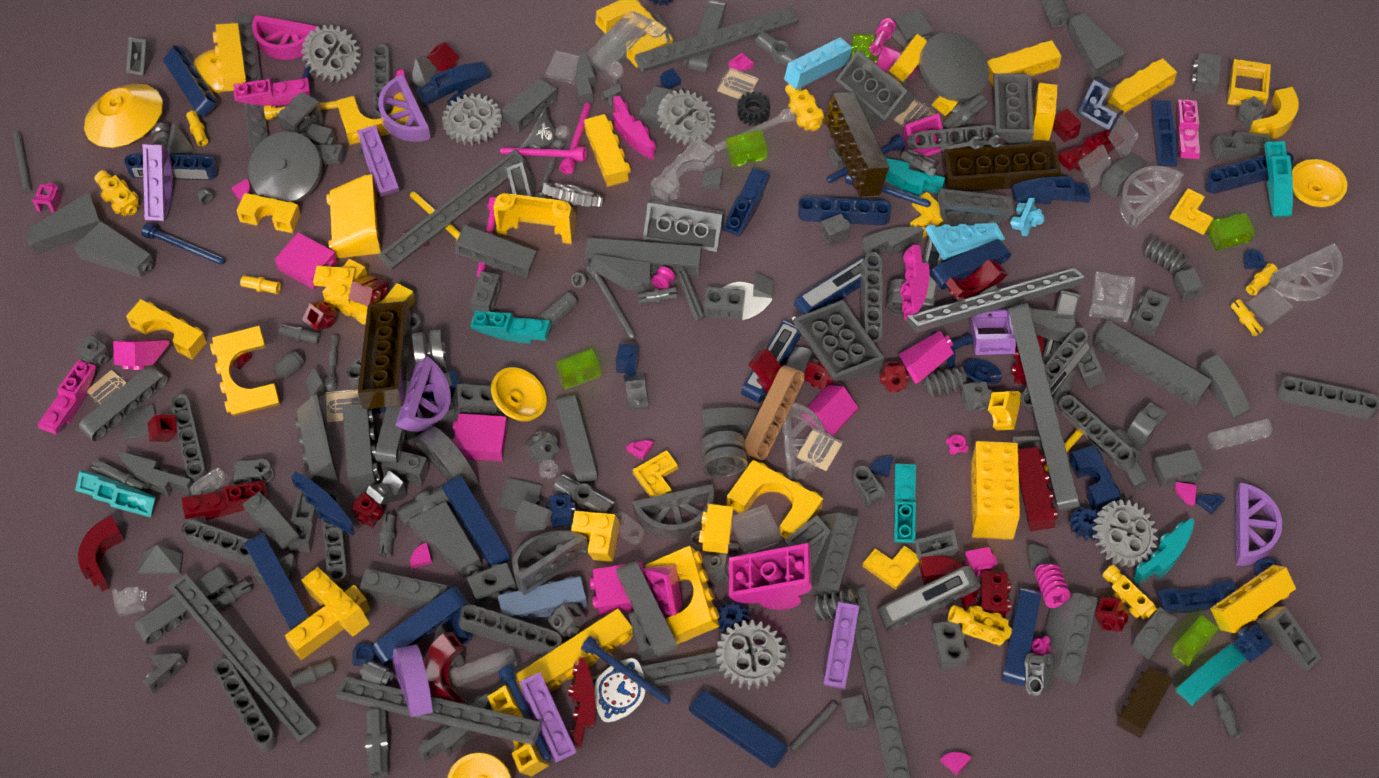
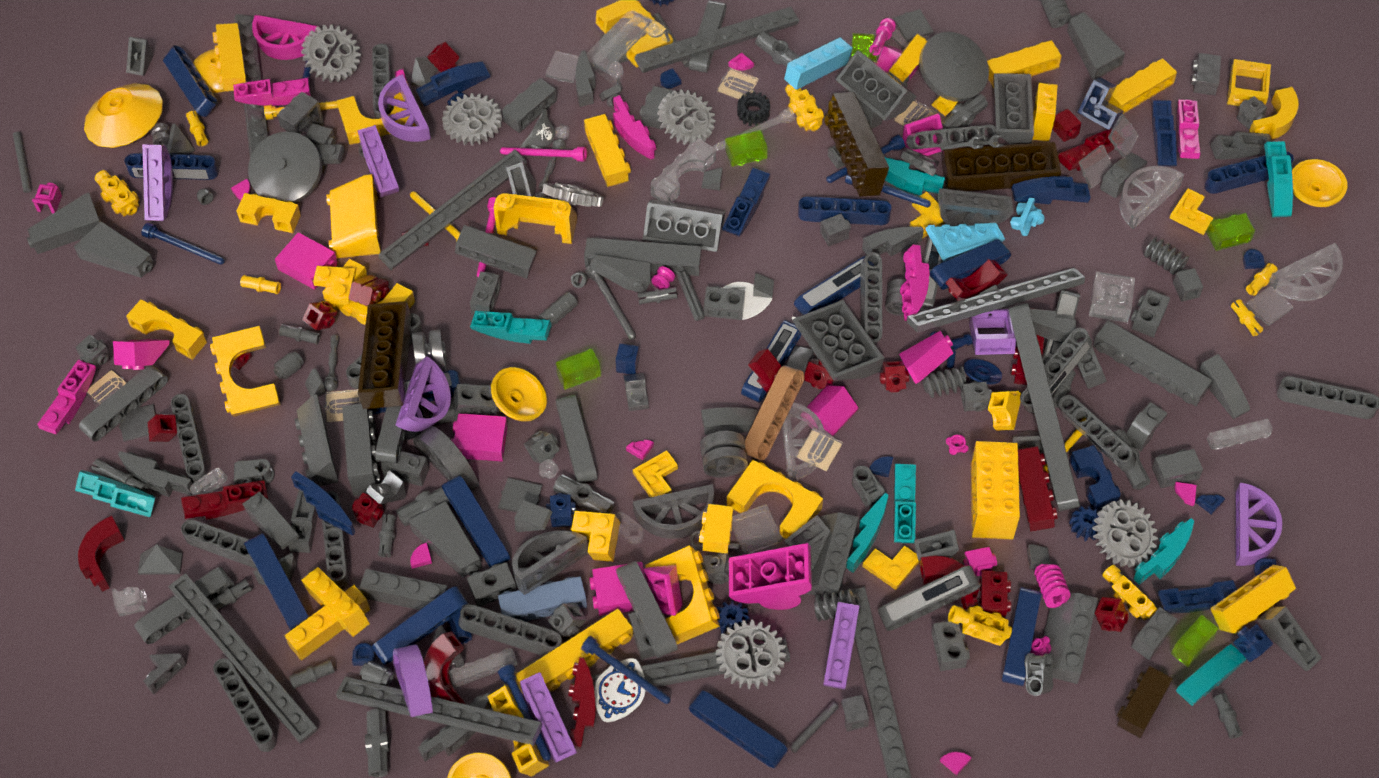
dark pink piece [559,102,591,175] -> none
none -> teal slope [847,493,889,573]

